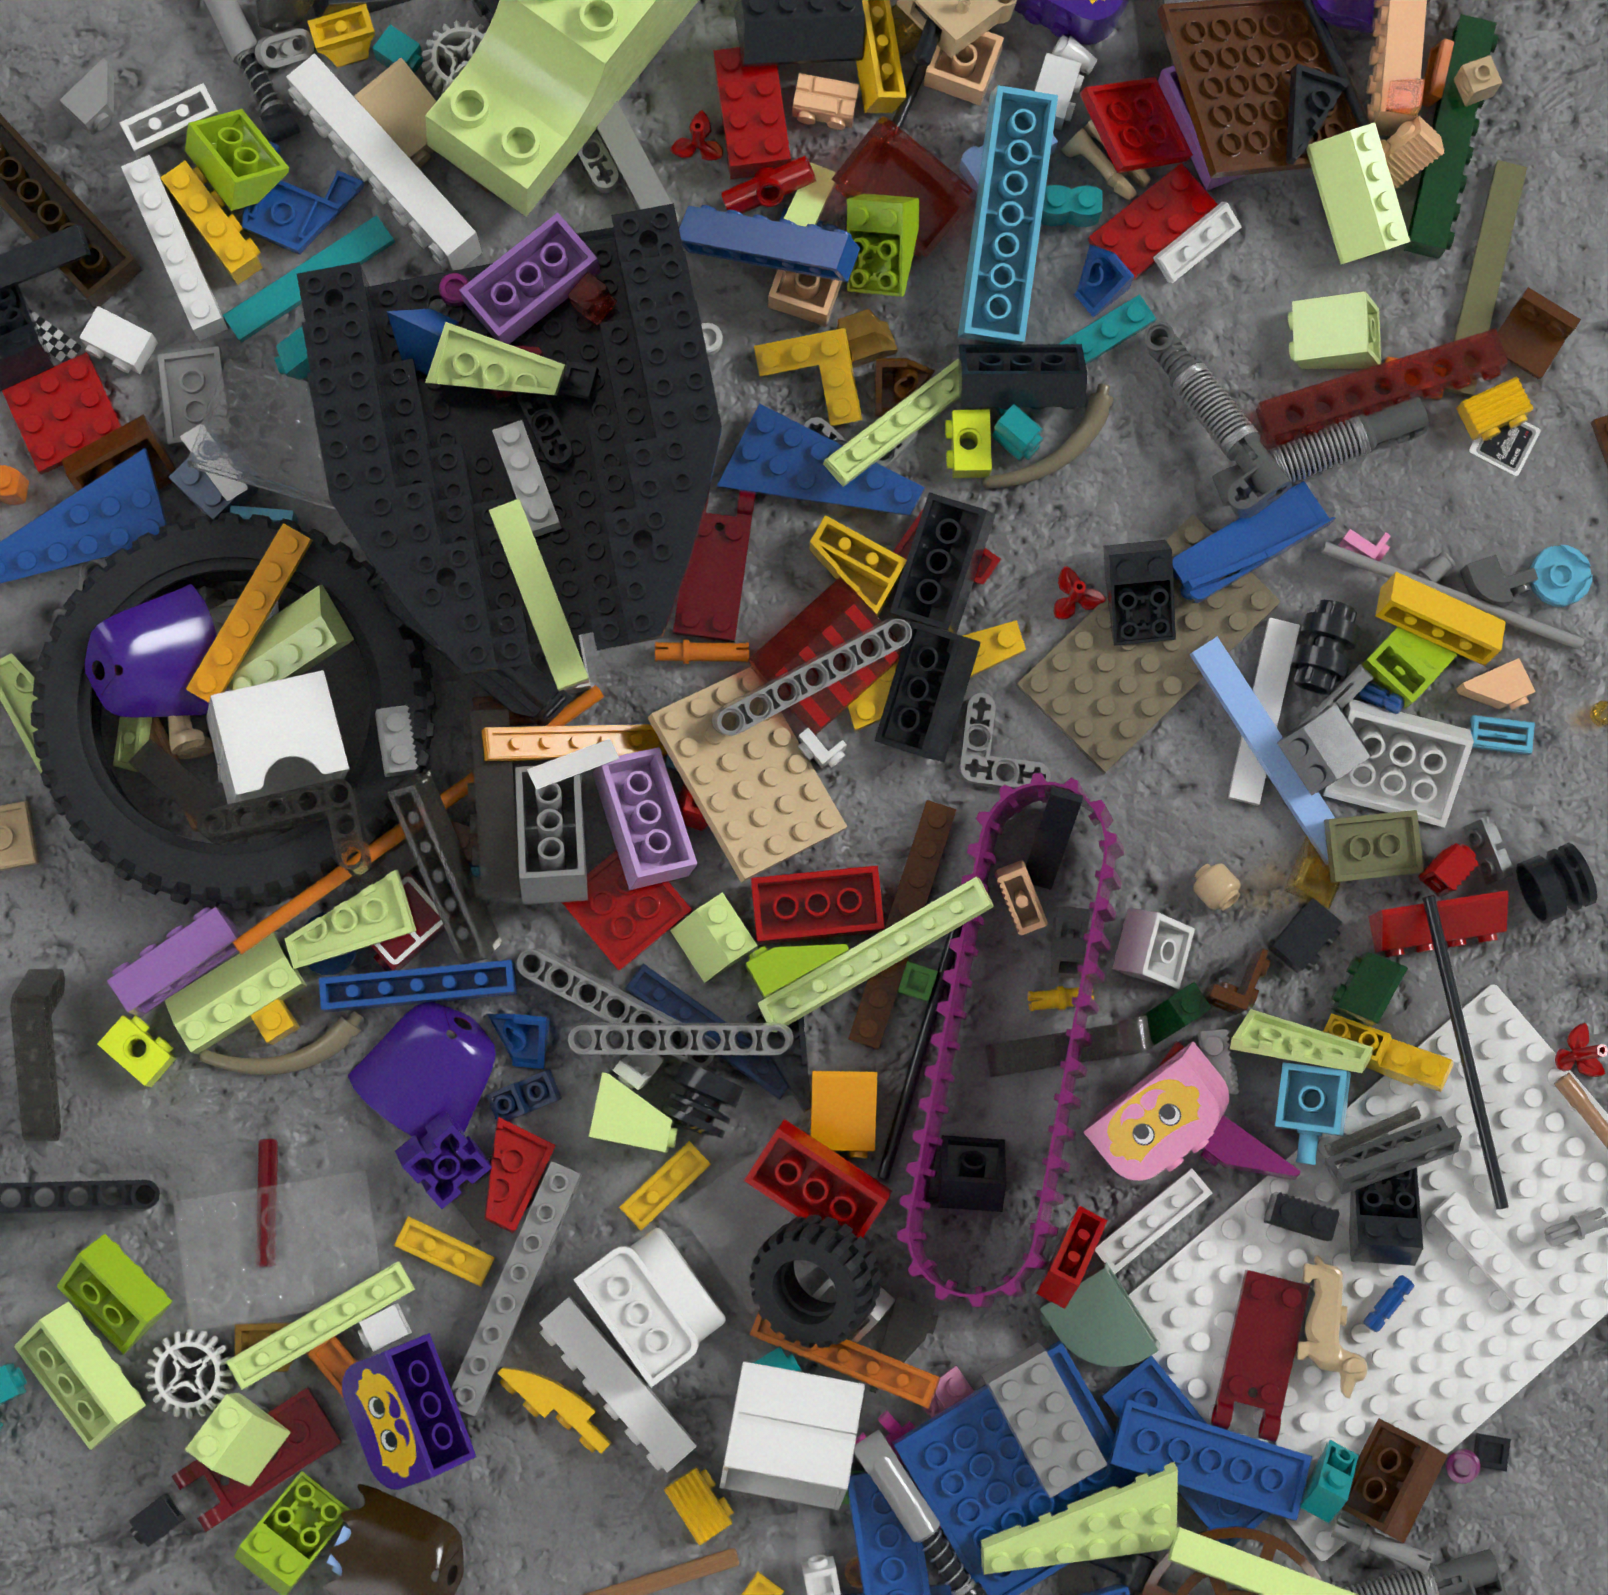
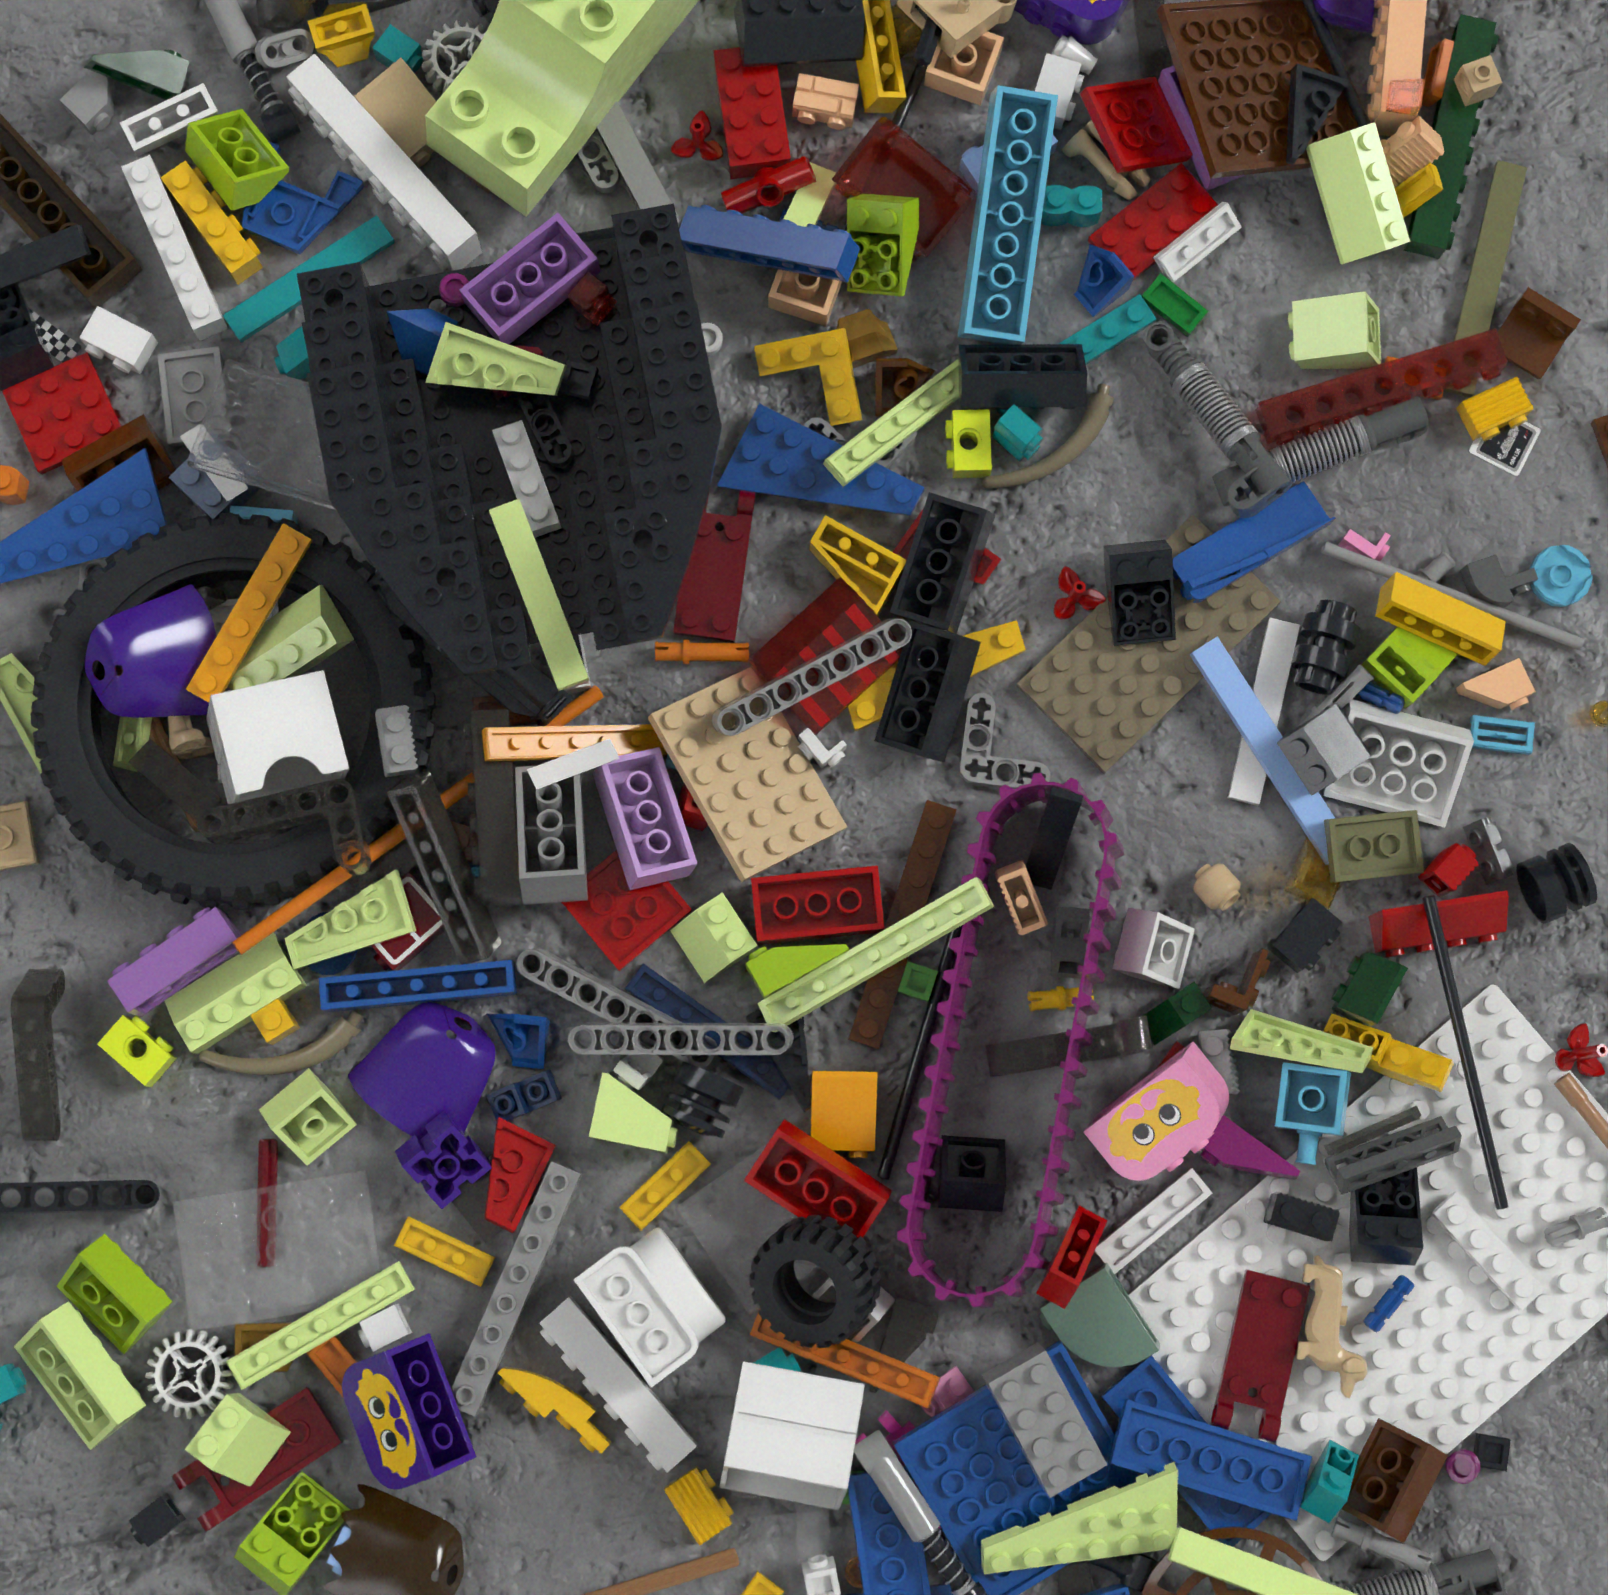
none -> slope [84,49,190,100]
none -> yellowish green slope [259,1068,357,1166]
none -> green tile [1142,273,1208,337]
none -> yellow tile [1395,163,1443,218]

